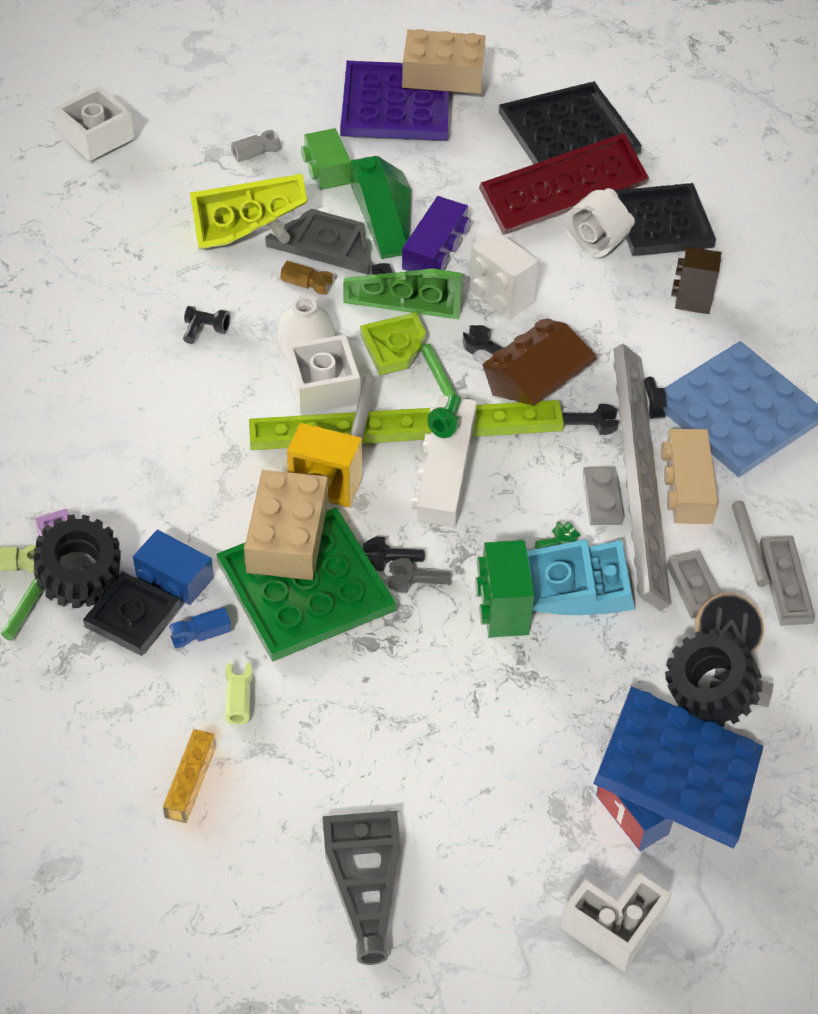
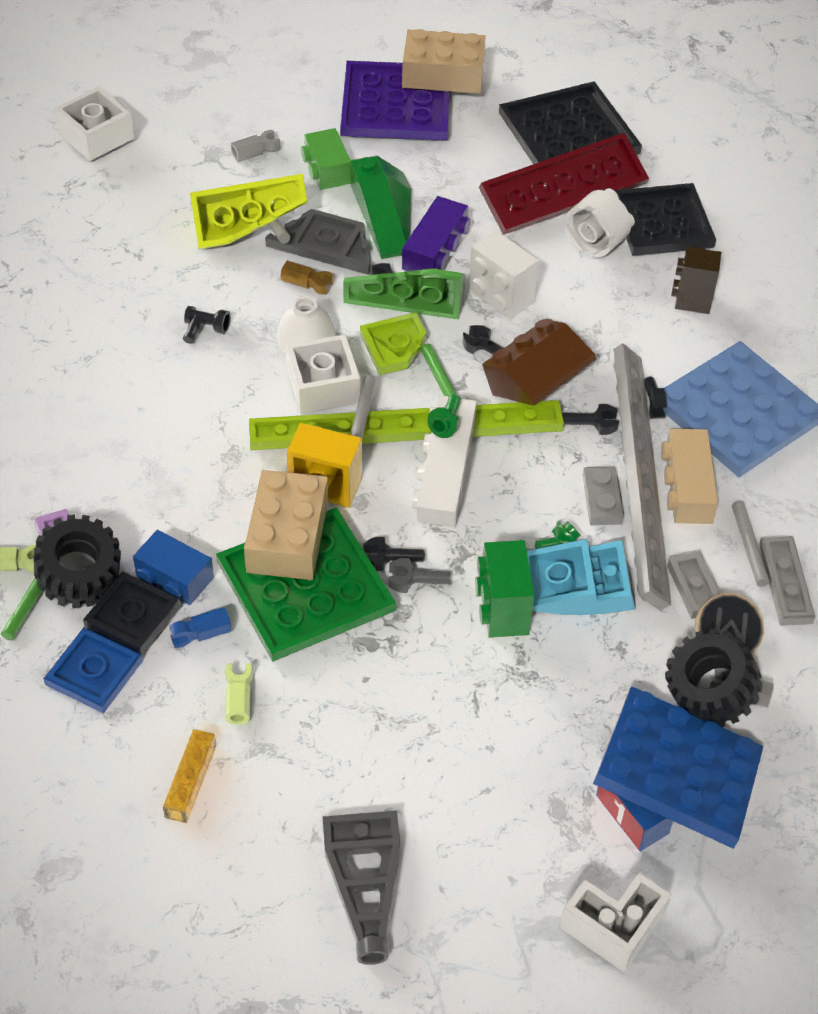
none -> blue tile [43,627,143,714]

